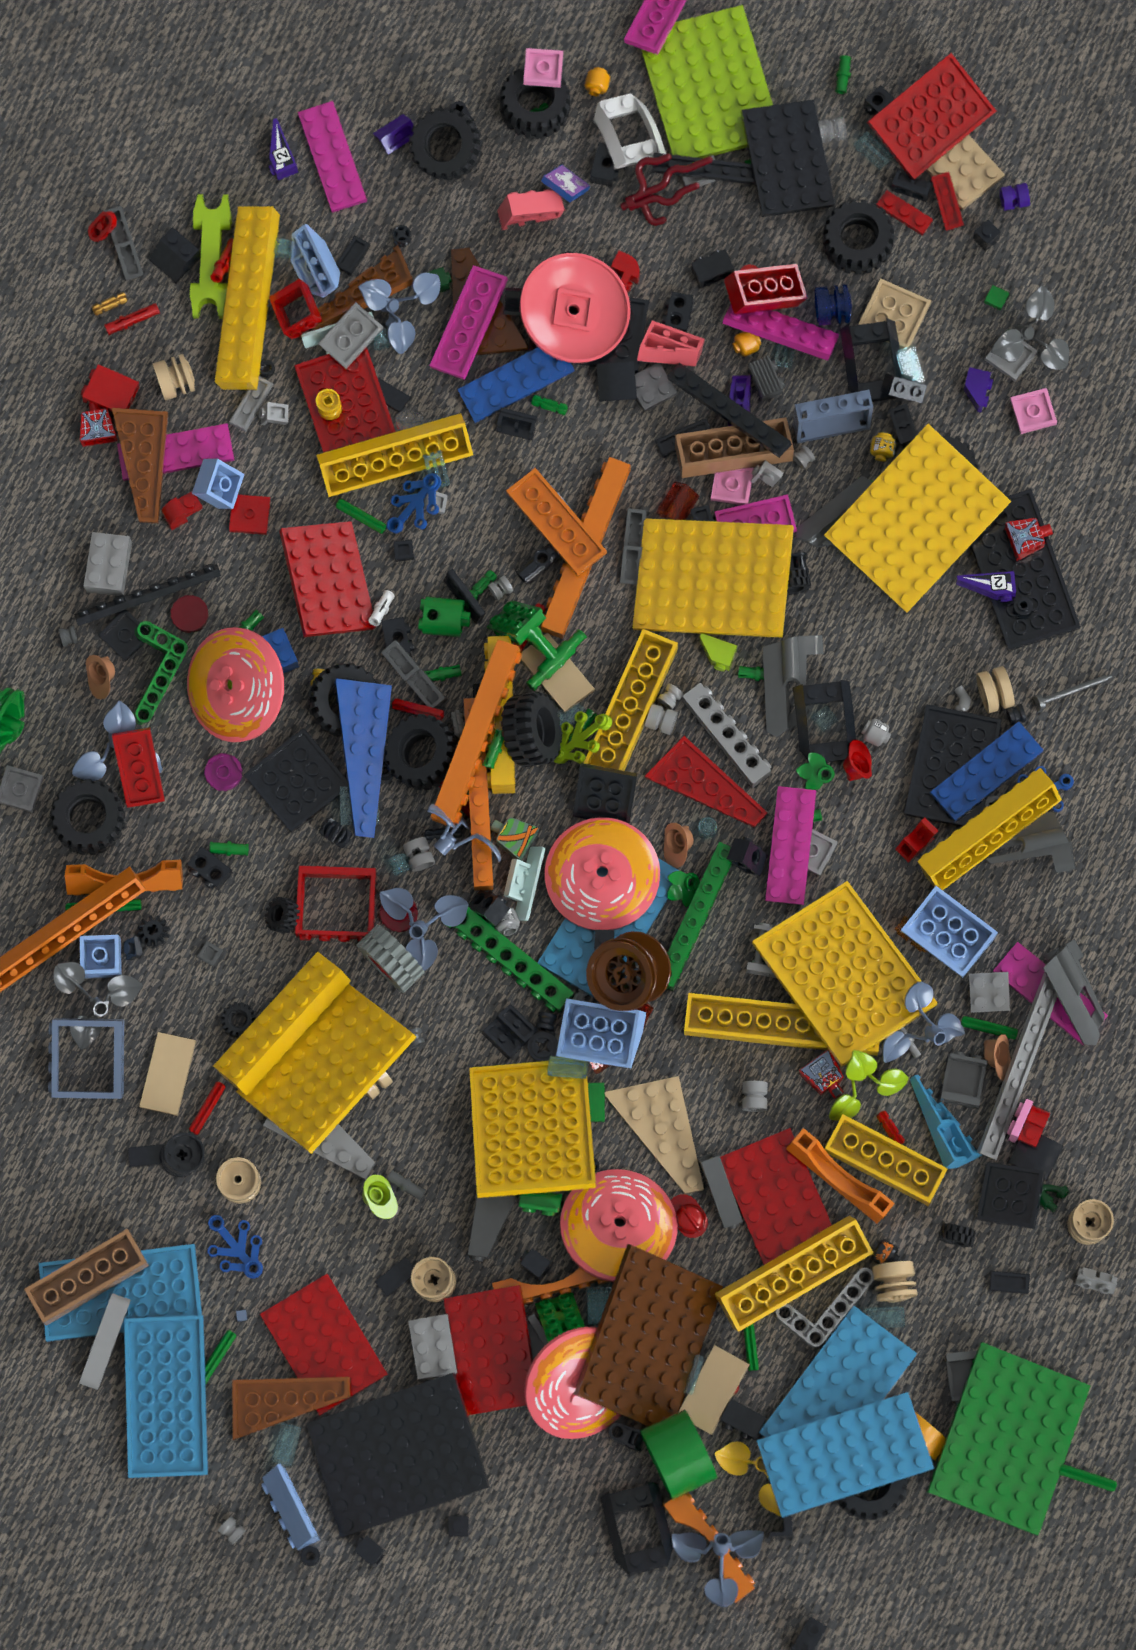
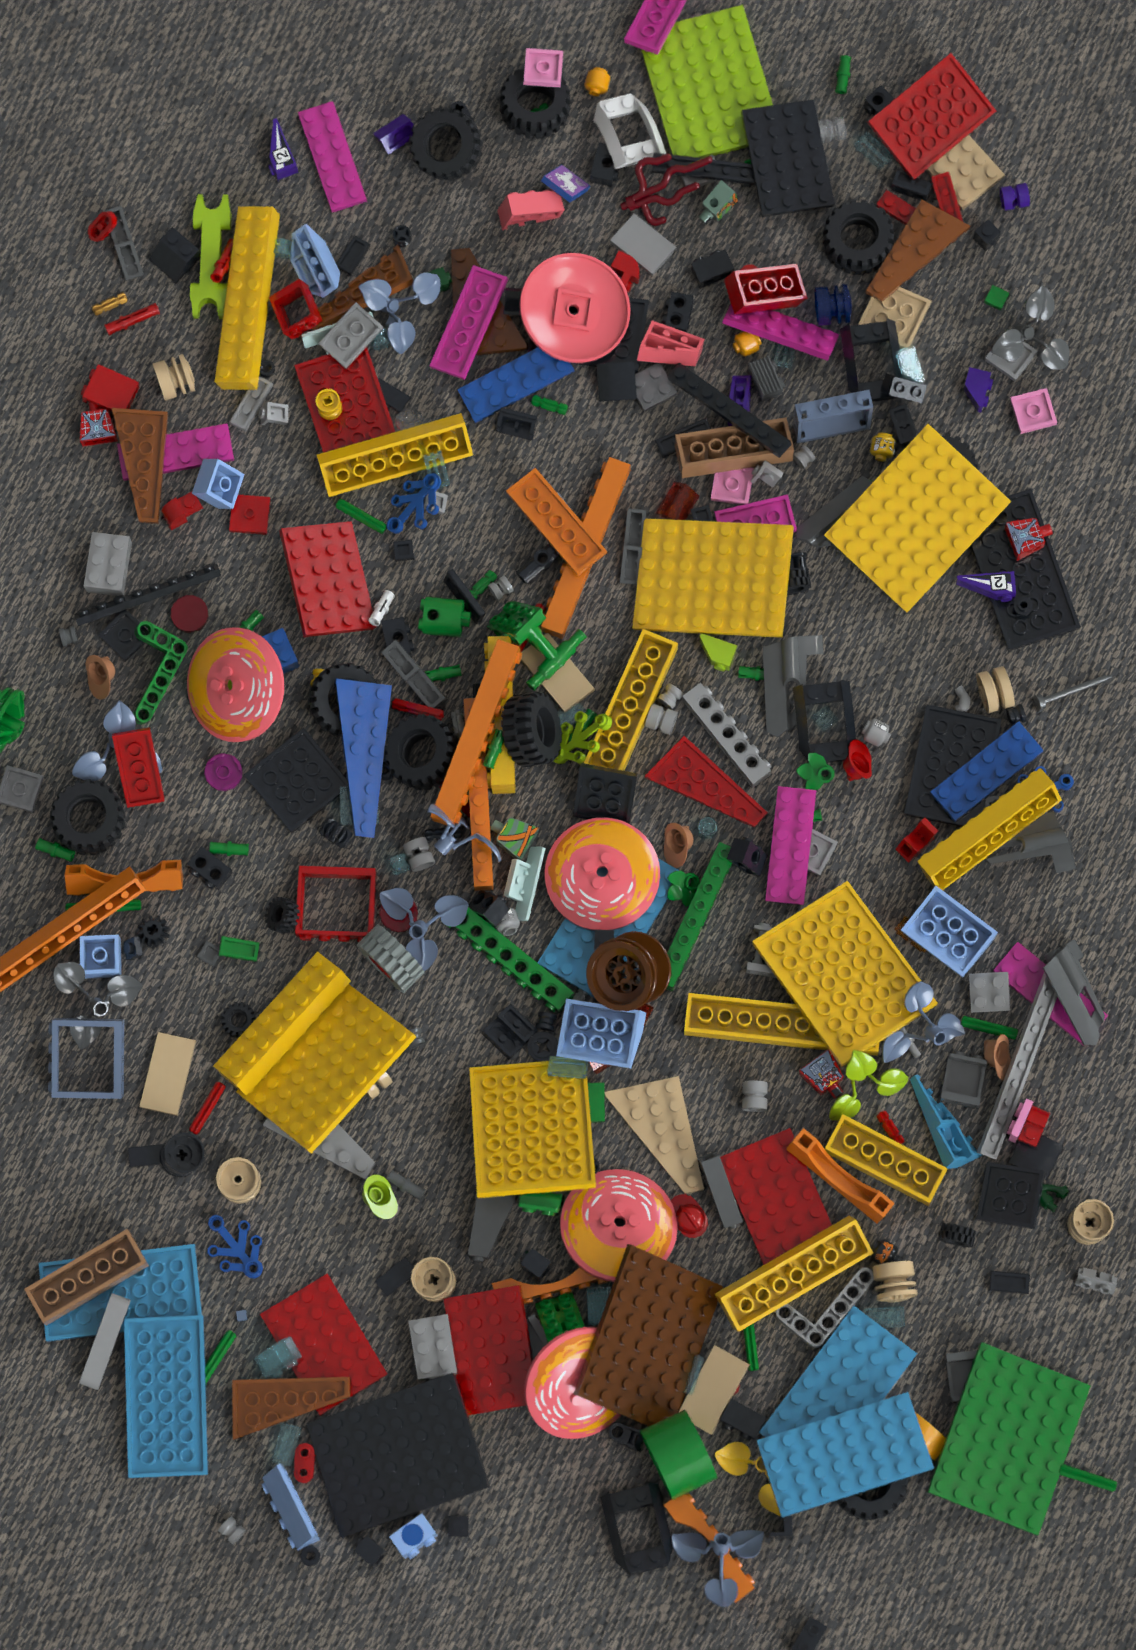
none -> green pin [35,838,75,862]
none -> green tile [218,936,260,962]
none -> clear light blue brick [254,1337,302,1379]
none -> red plate [294,1443,315,1484]
none -> light blue brick [389,1513,438,1559]
none -> light grey tile [610,214,677,276]
none -> sand green torso [698,180,738,225]
none -> dark orange wing [866,200,970,302]

